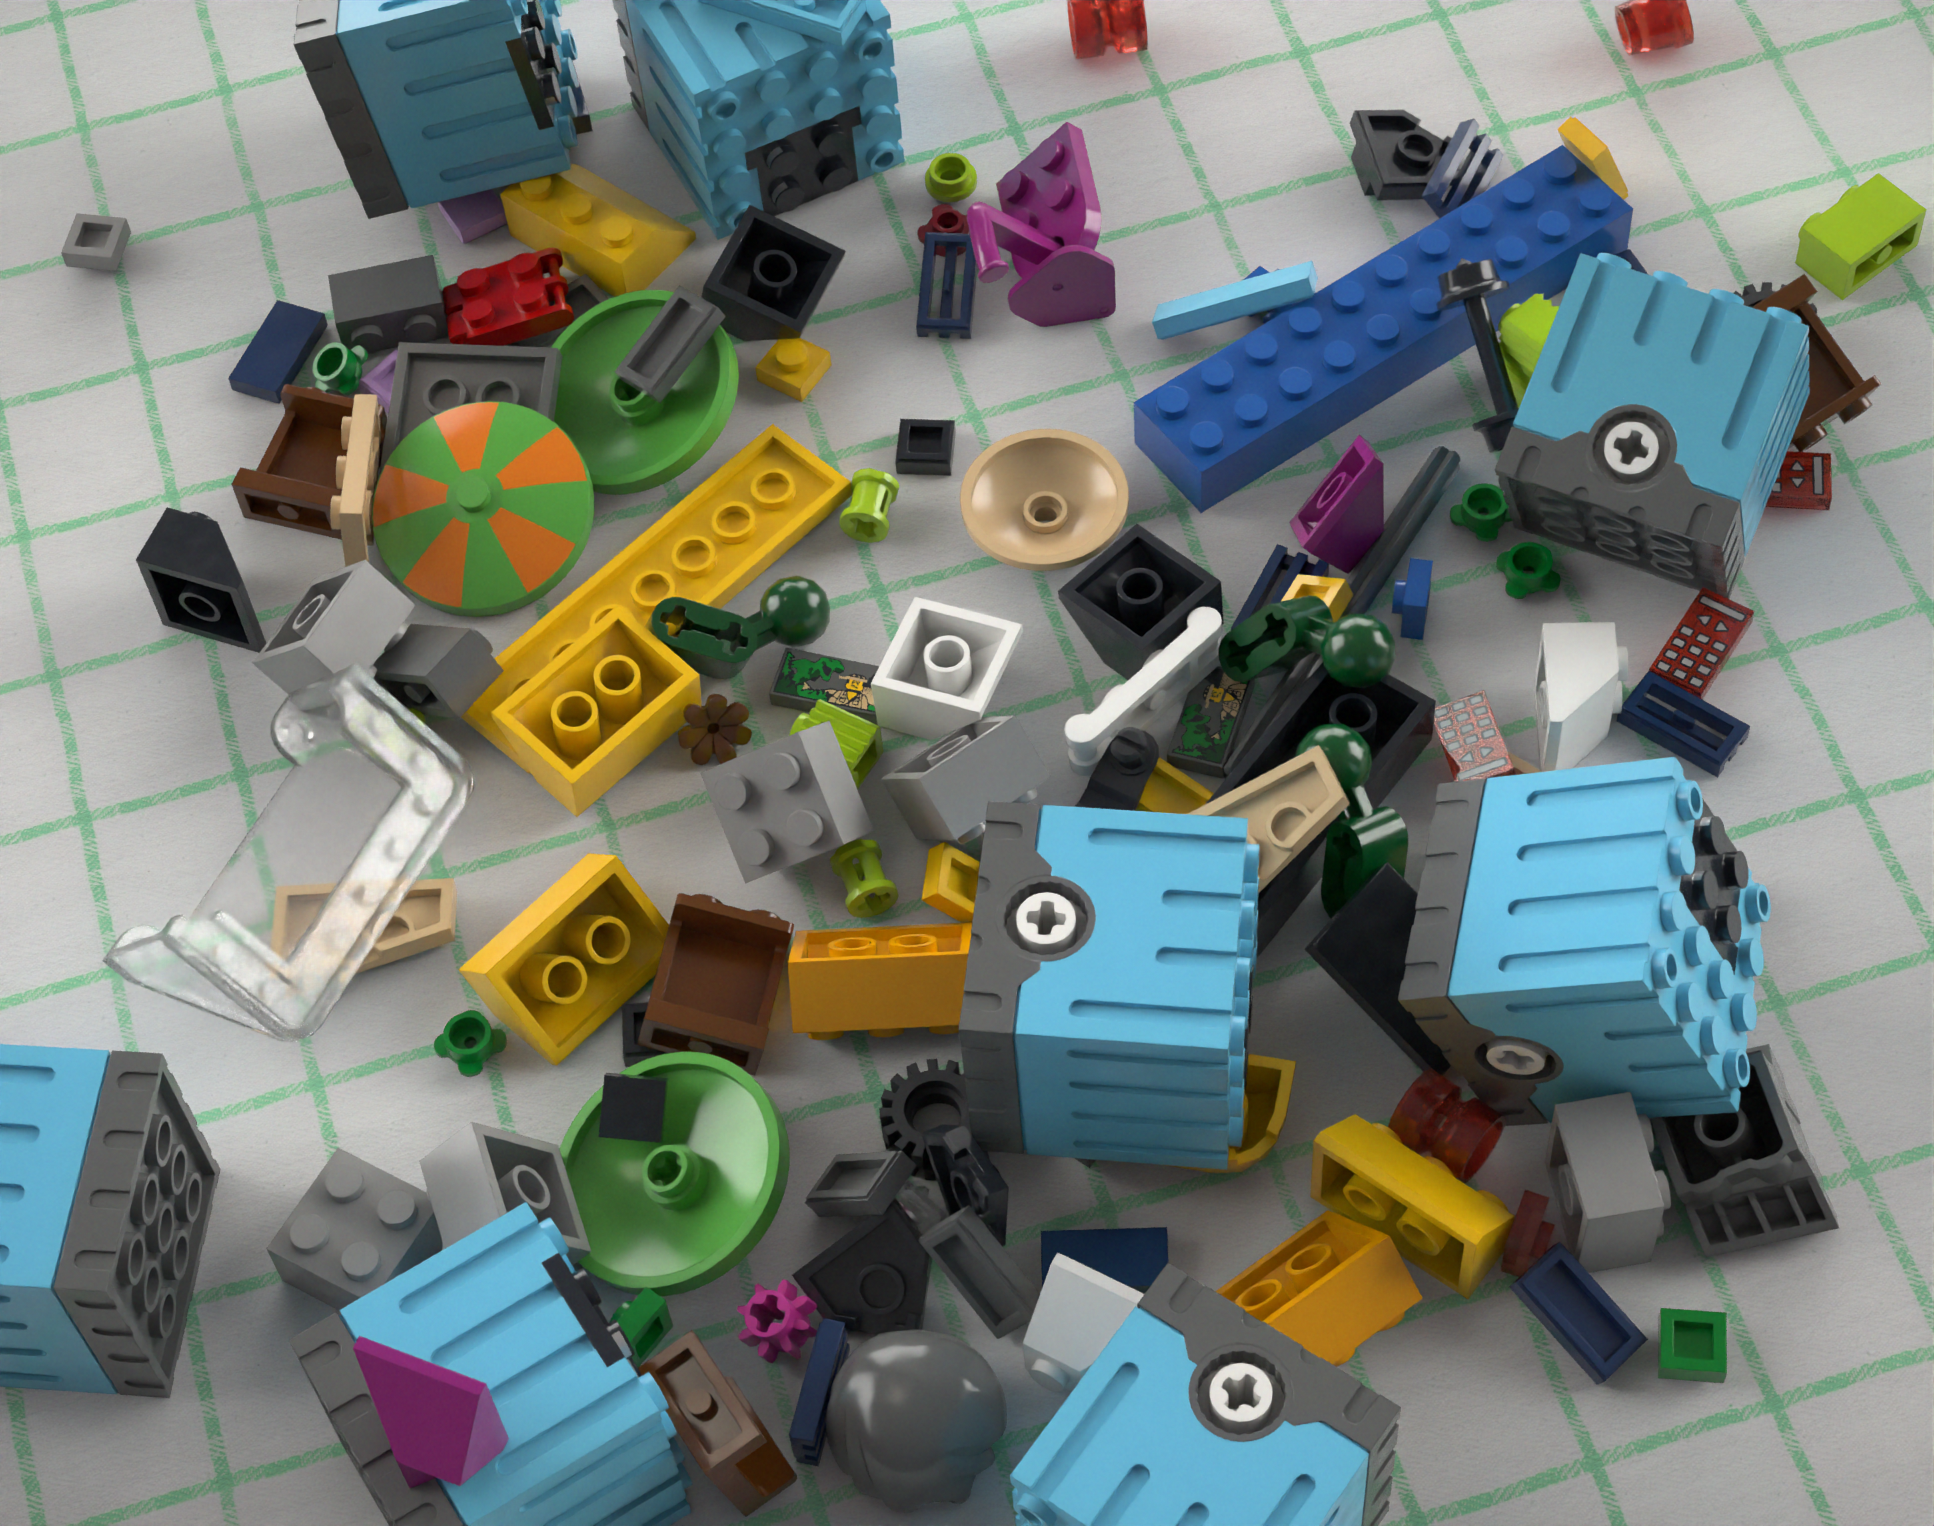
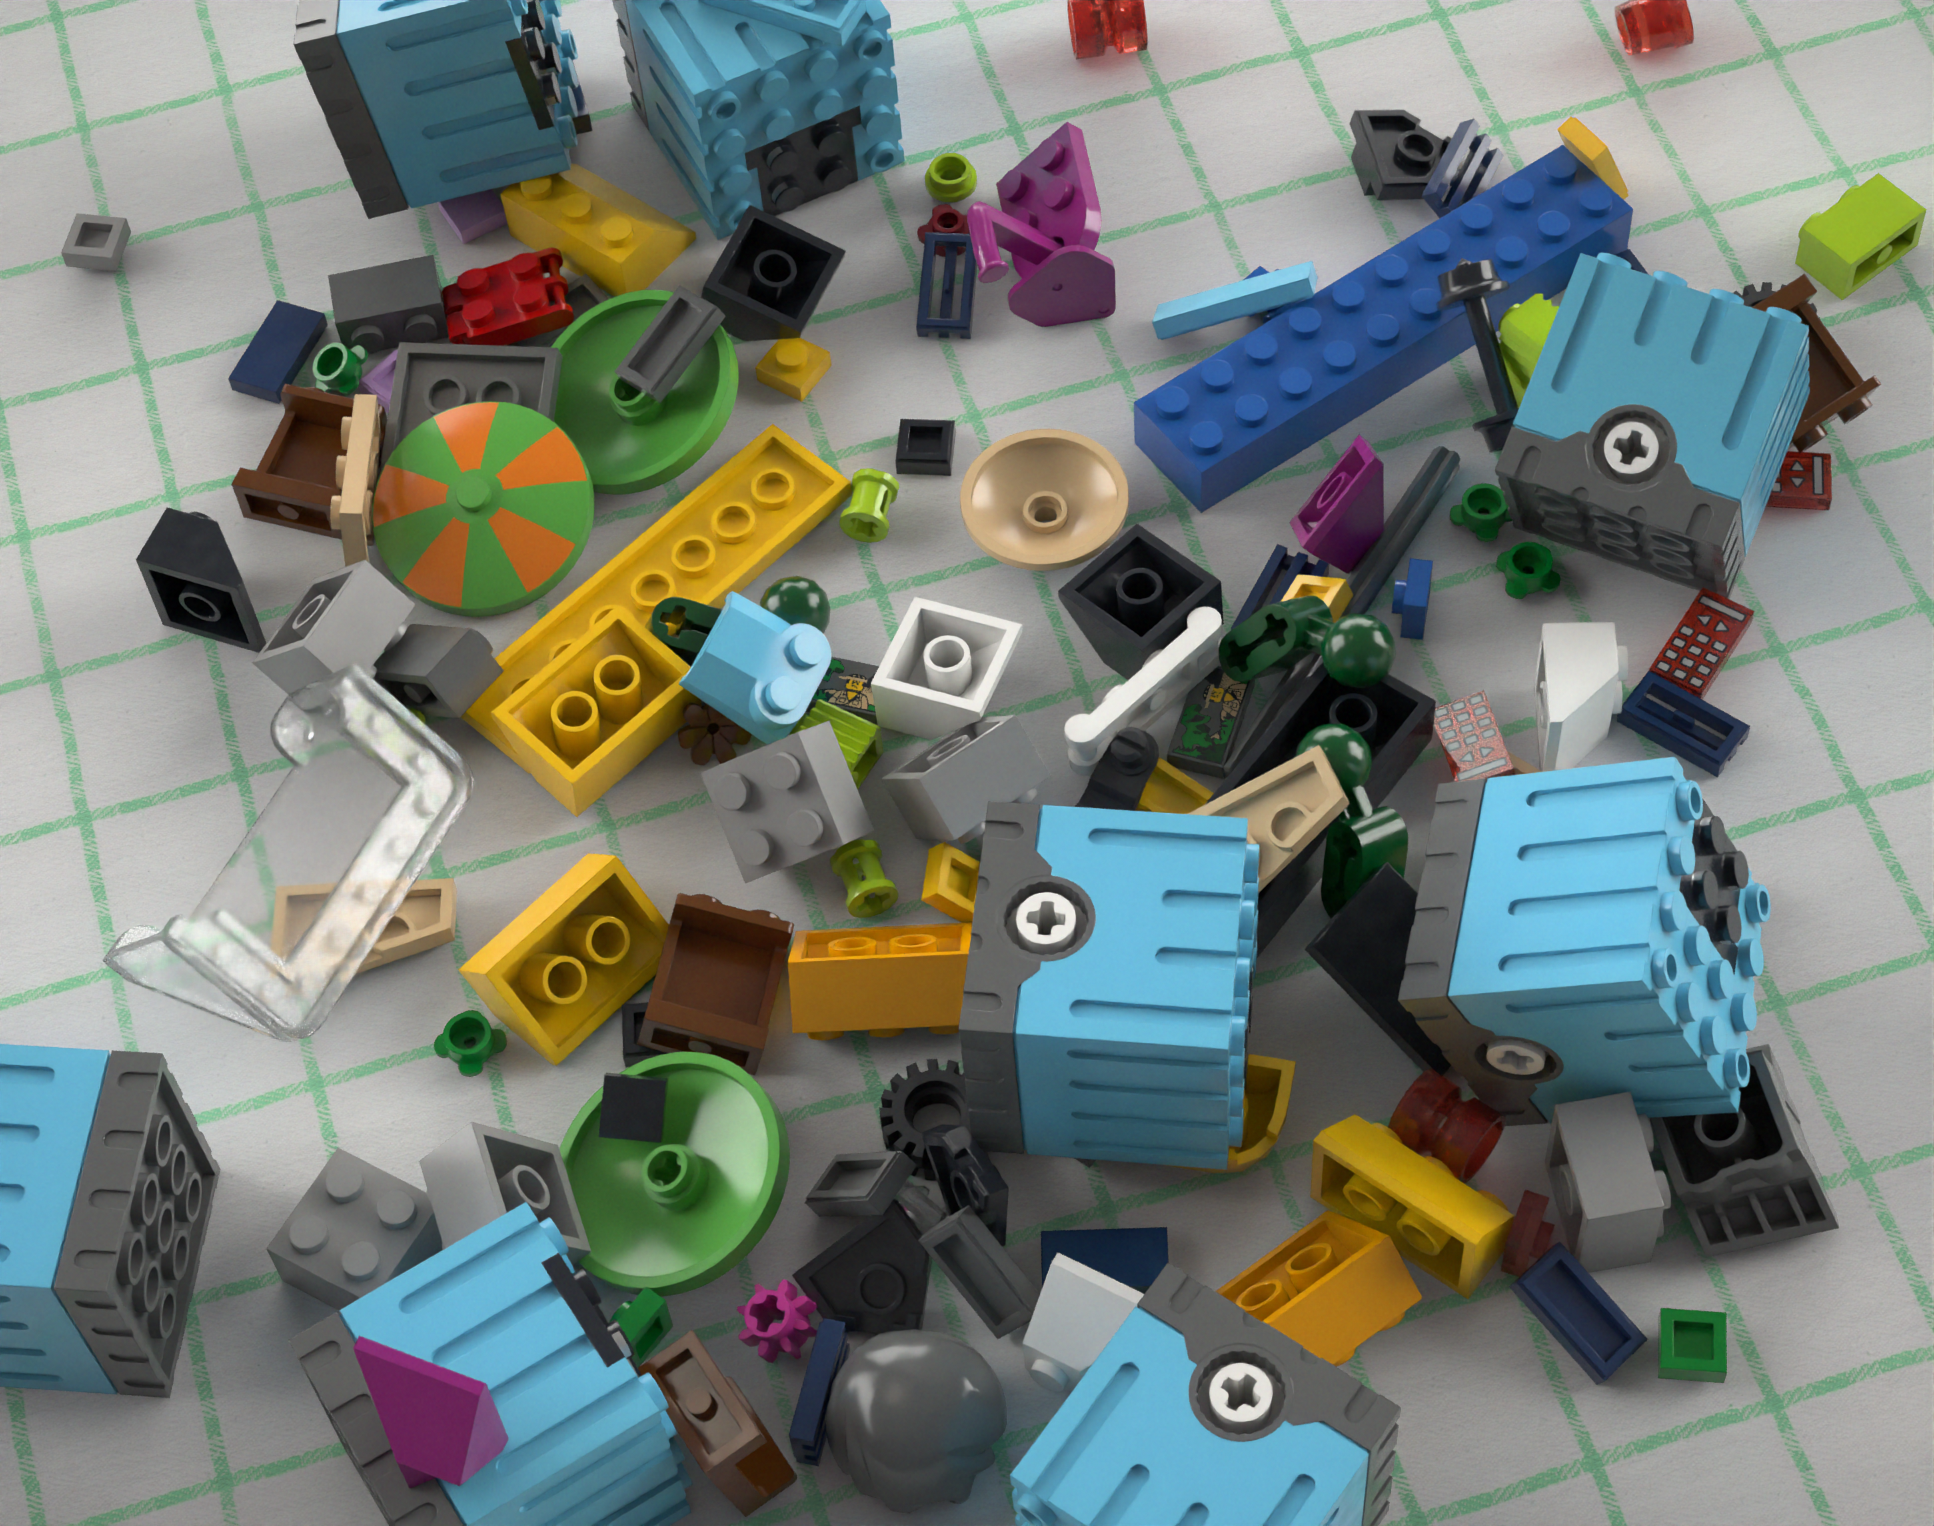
none -> medium azure slope [679,591,831,745]

